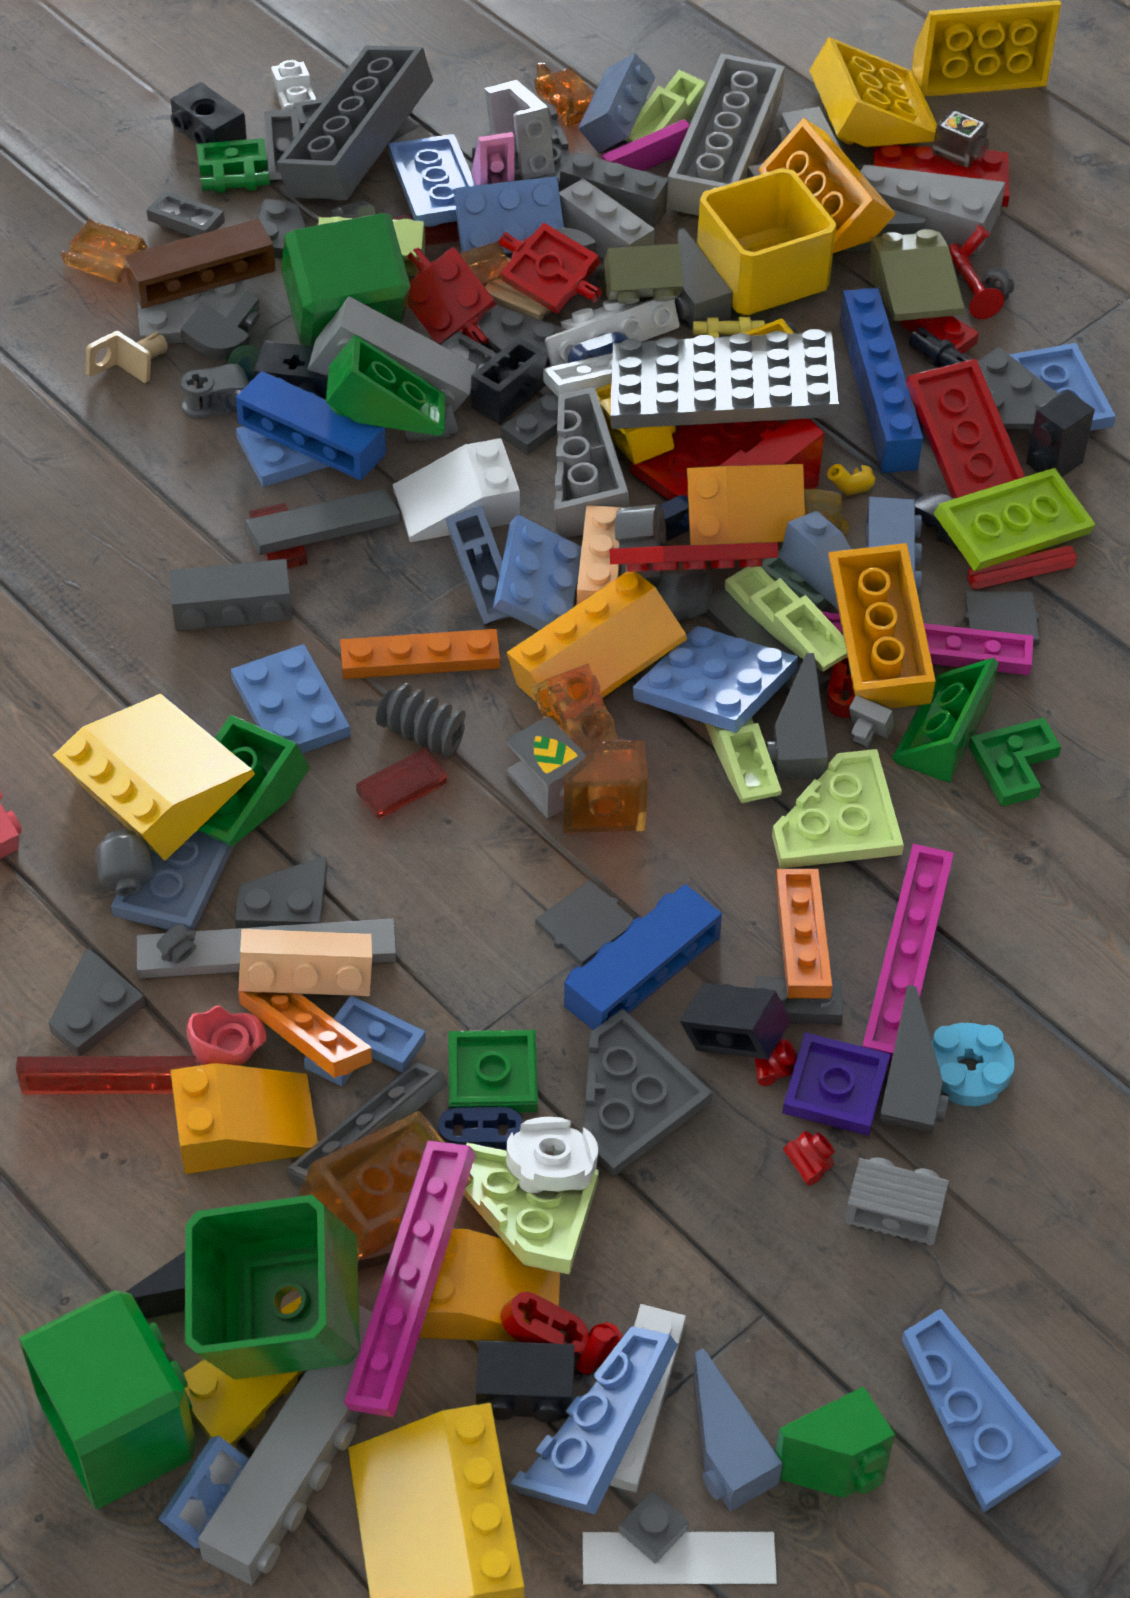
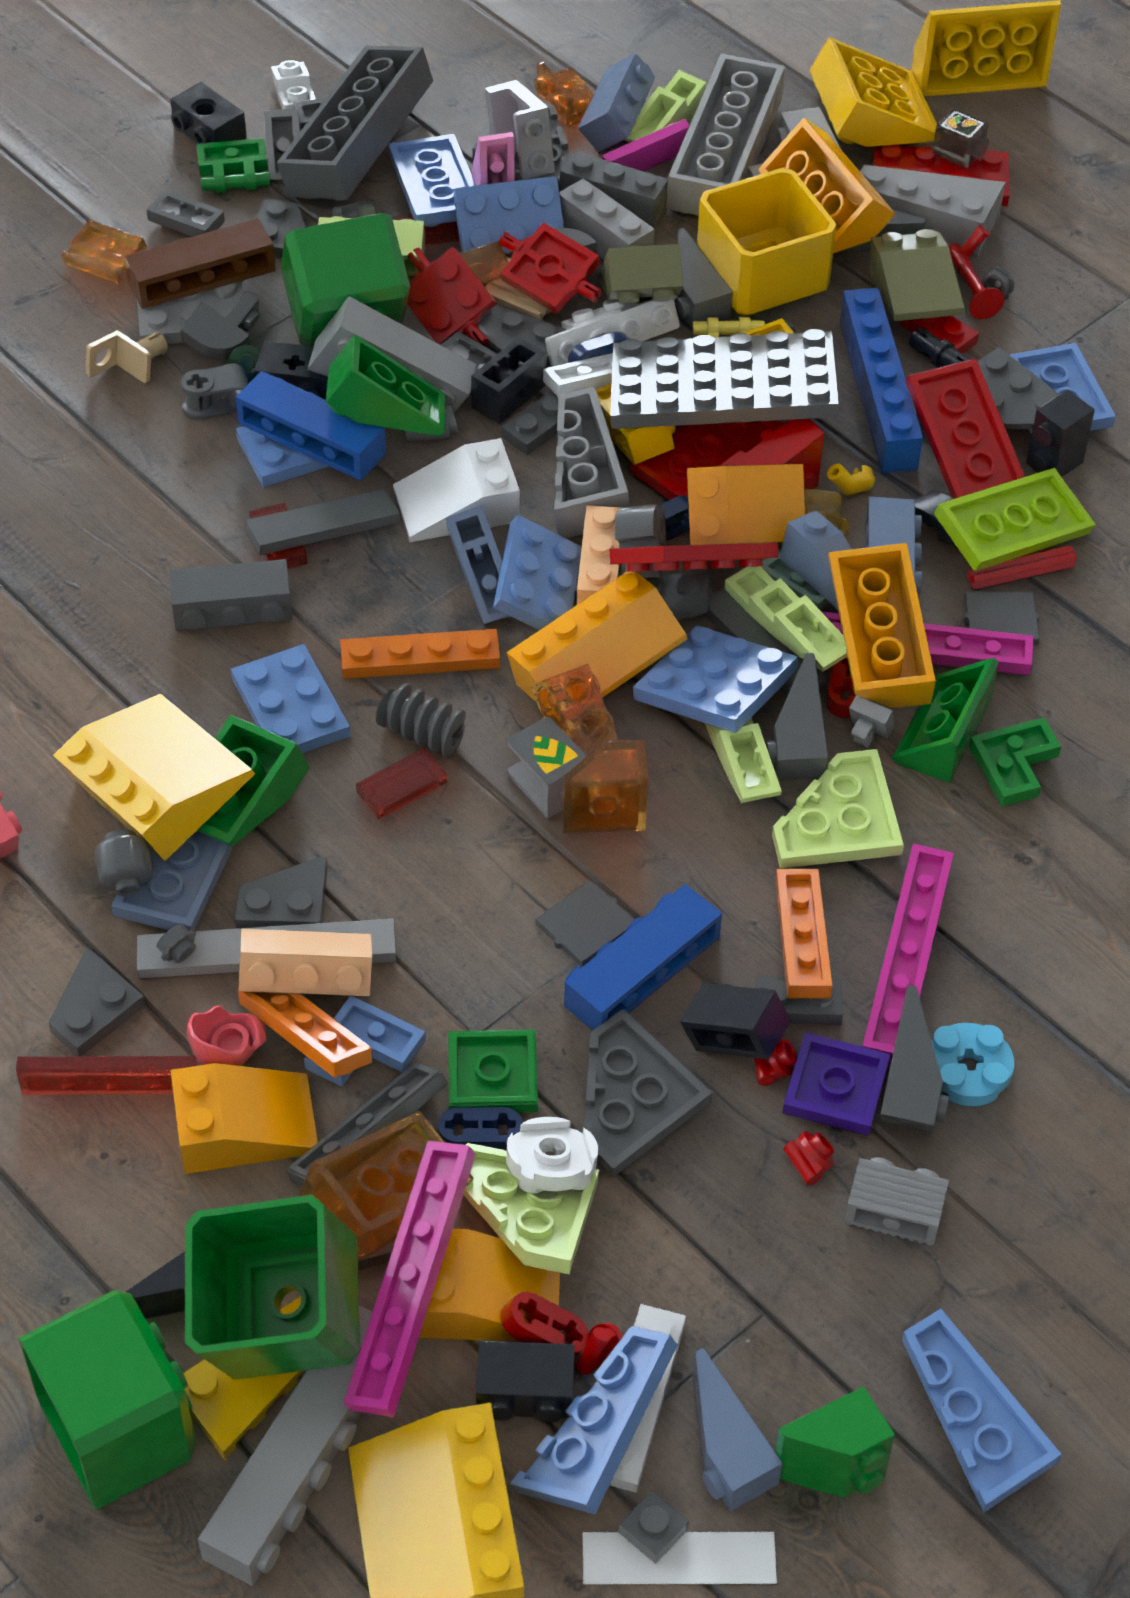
medium blue piece [158,1436,249,1549] -> none

